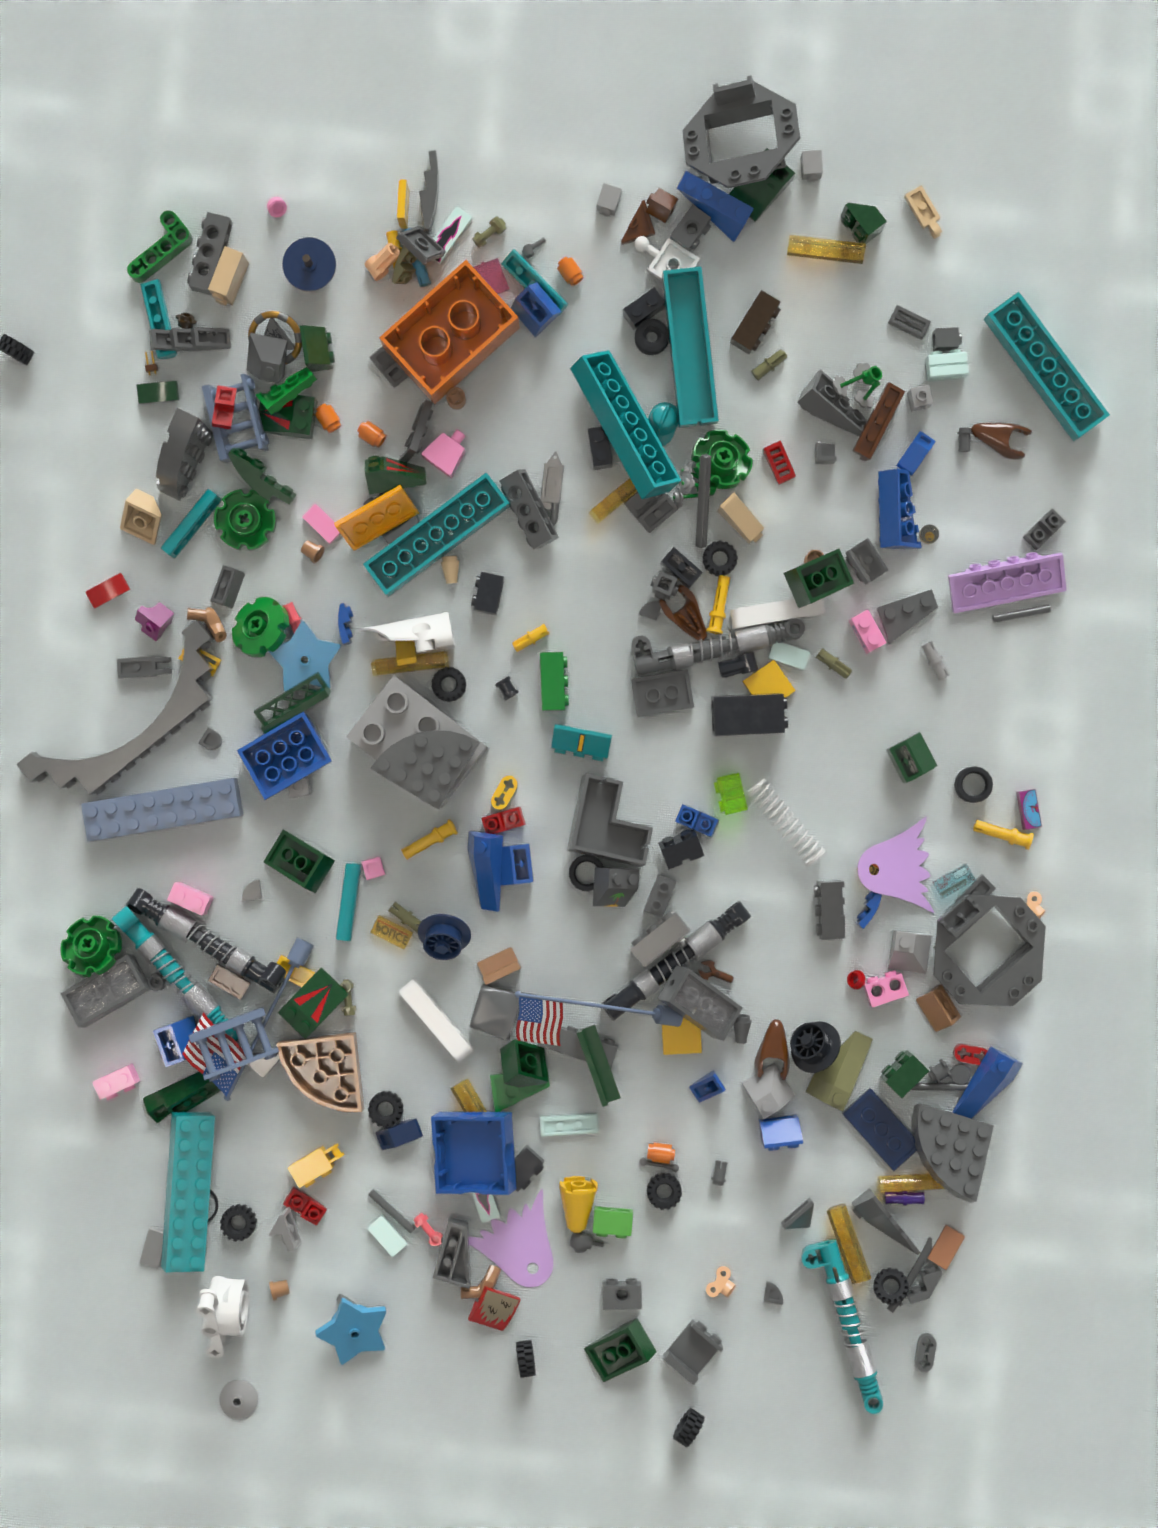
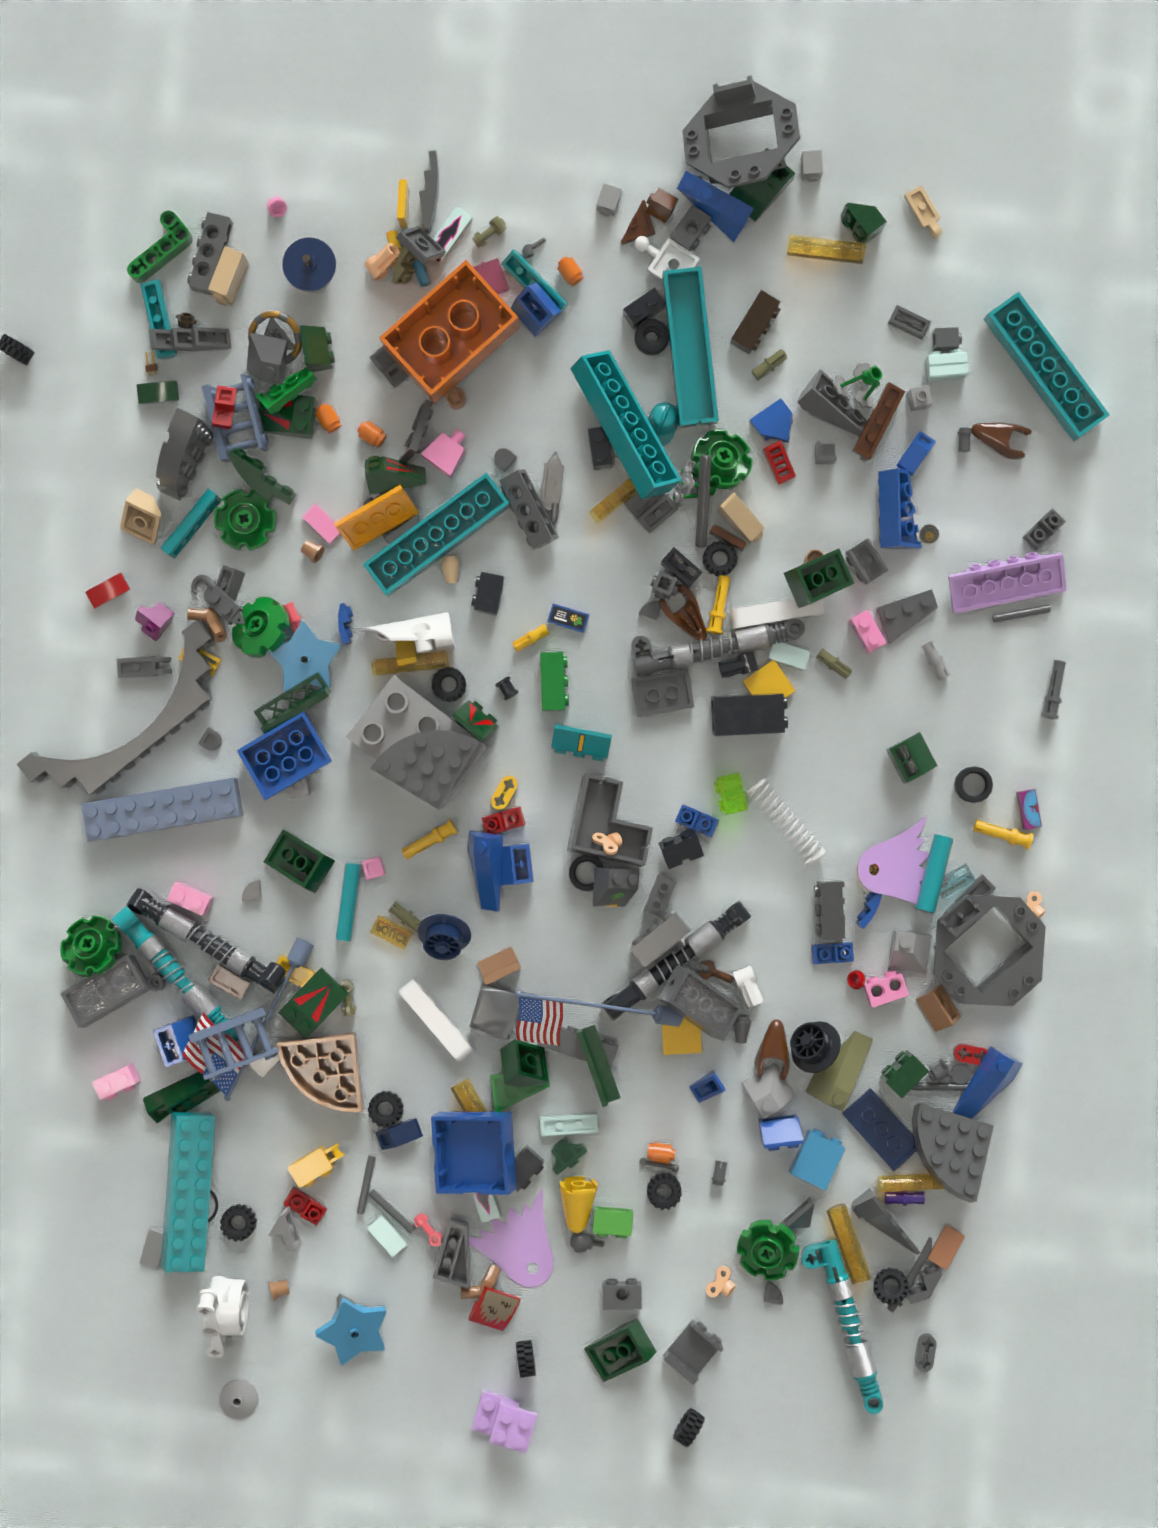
none -> dark grey plate [191,575,245,625]
none -> dark grey bar [357,1155,376,1214]
none -> dark green slope [451,700,499,743]
none -> lavender bracket [471,1390,538,1453]
none -> dark grey tile [494,448,517,472]
none -> tile [547,604,589,633]
none -> clear green brick [550,1136,588,1175]
none -> light nougat piece [592,832,622,855]
none -> reddish brown tile [709,525,746,552]
none -> white piece [733,966,763,1007]
none -> green piece [737,1219,799,1280]
none -> blue slope [750,398,793,443]
none -> dark azure brick [789,1128,845,1191]
none -> blue slope [811,942,854,965]
none -> teal brick [915,834,953,914]
none -> dark grey pin [1041,660,1066,719]

